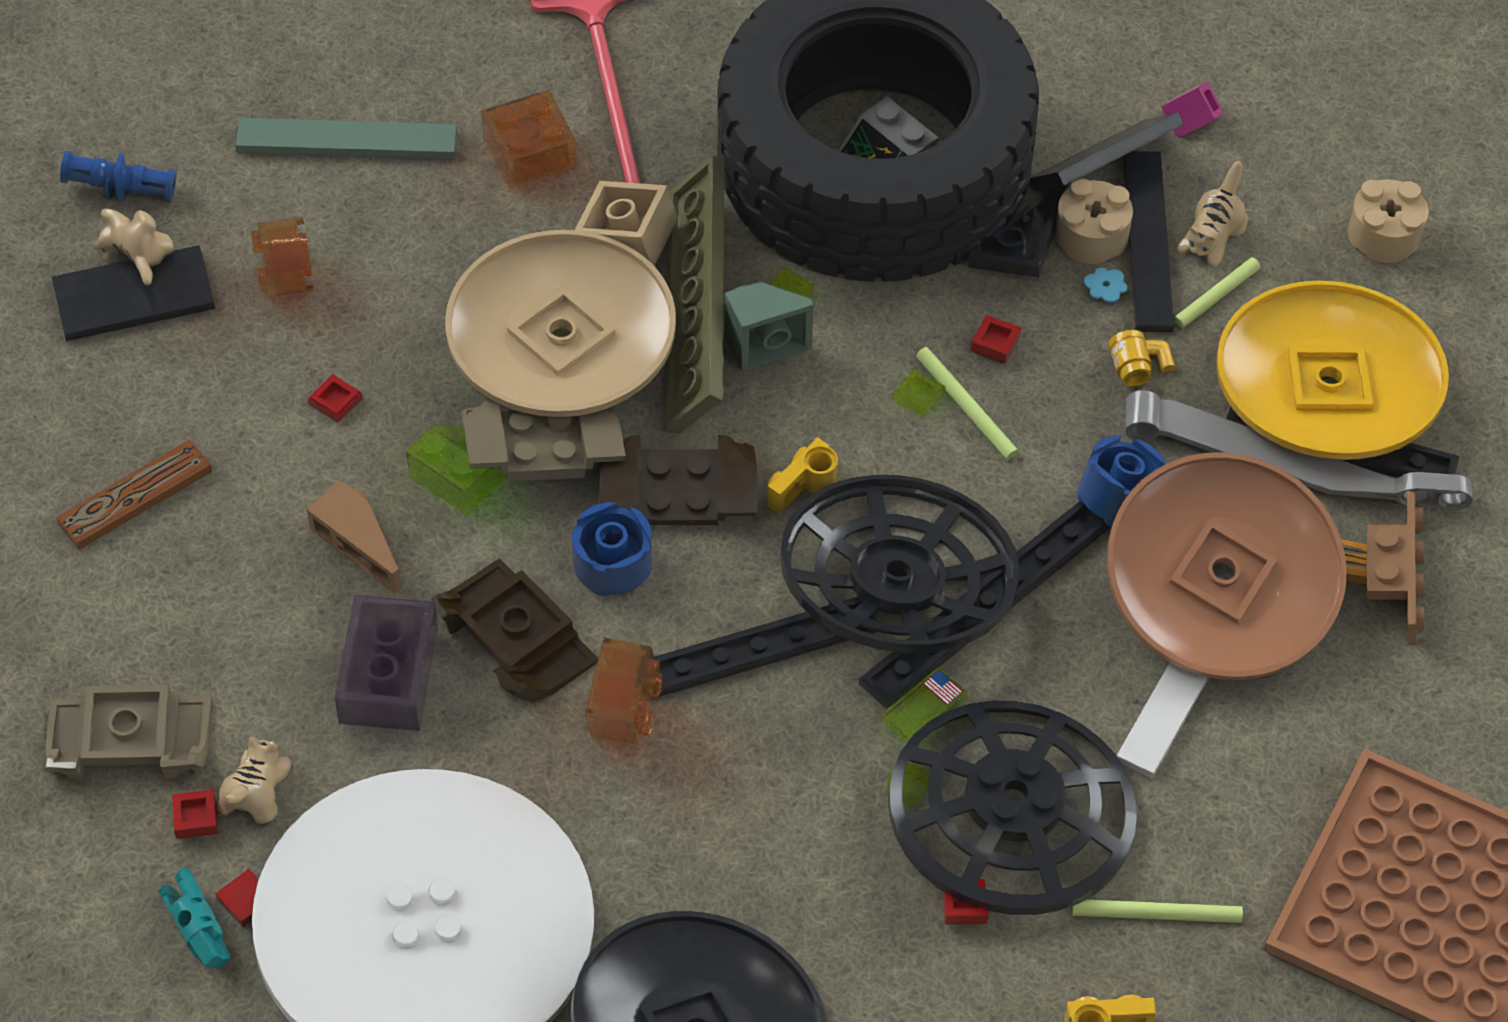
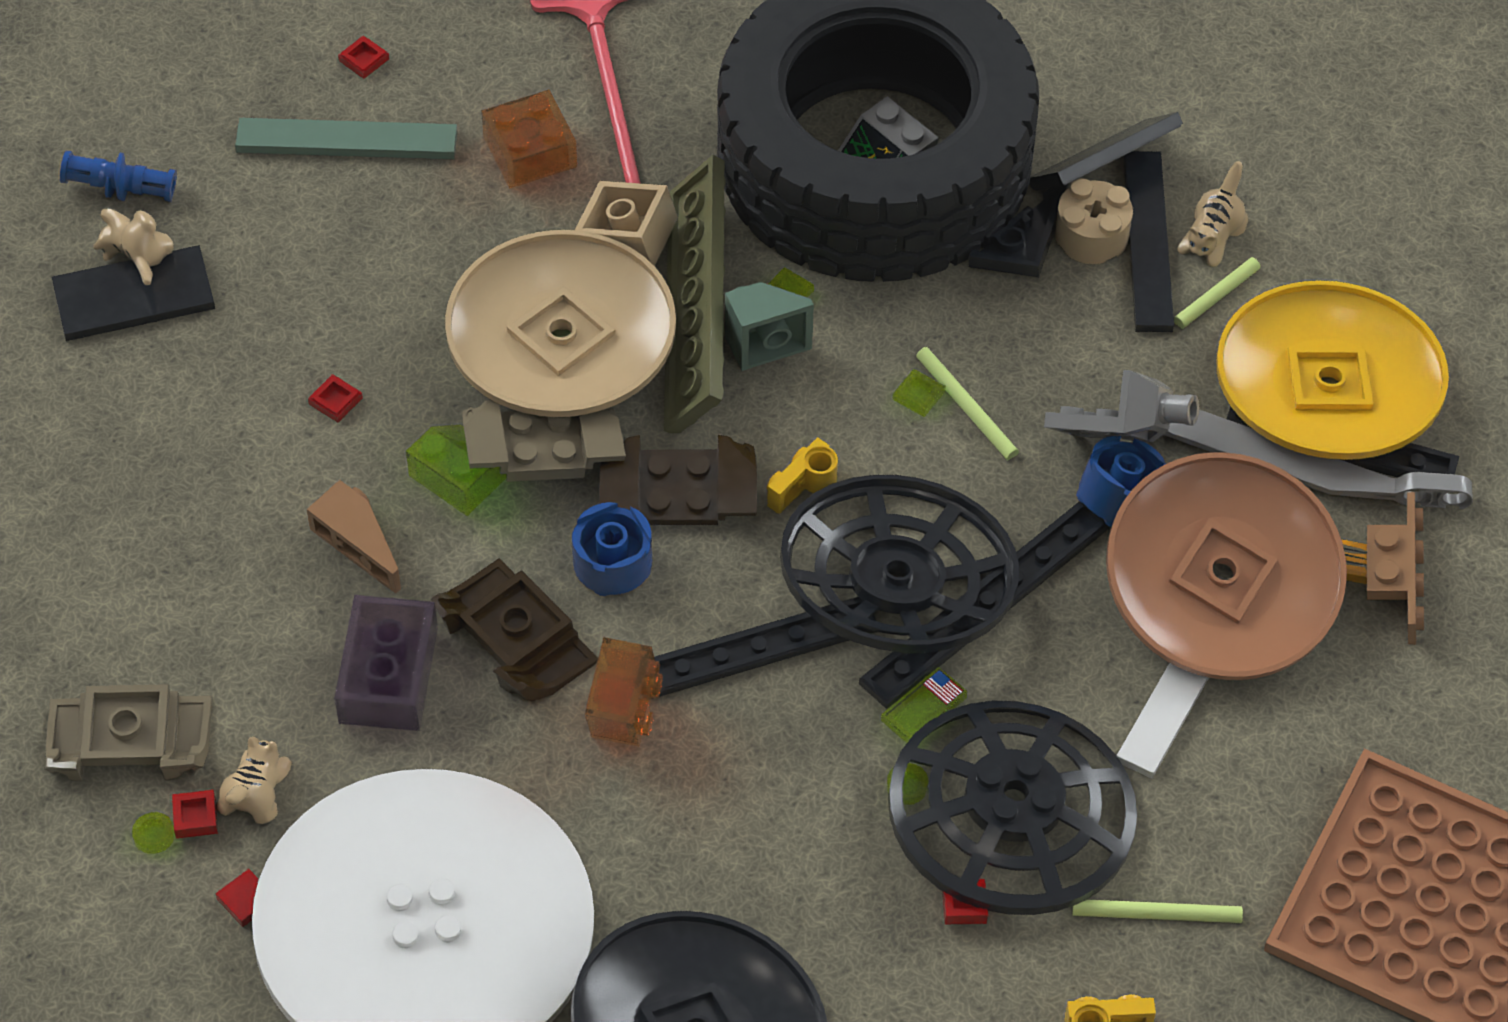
dark orange tile [56,440,212,550] -> none
teal hinge [158,867,231,969] -> none
clear orange brick [250,216,314,297] -> none
red plate [971,314,1021,364] -> none
medium azure plant [1084,267,1127,303] -> none
yellow piece [1108,330,1176,387] -> none
dark pink panel [1161,81,1224,137] -> none
tan brick [1348,179,1429,263] -> none
none -> clear neon green tile [132,812,175,854]
none -> red tile [338,35,389,79]
none -> light grey plate [1044,370,1199,442]

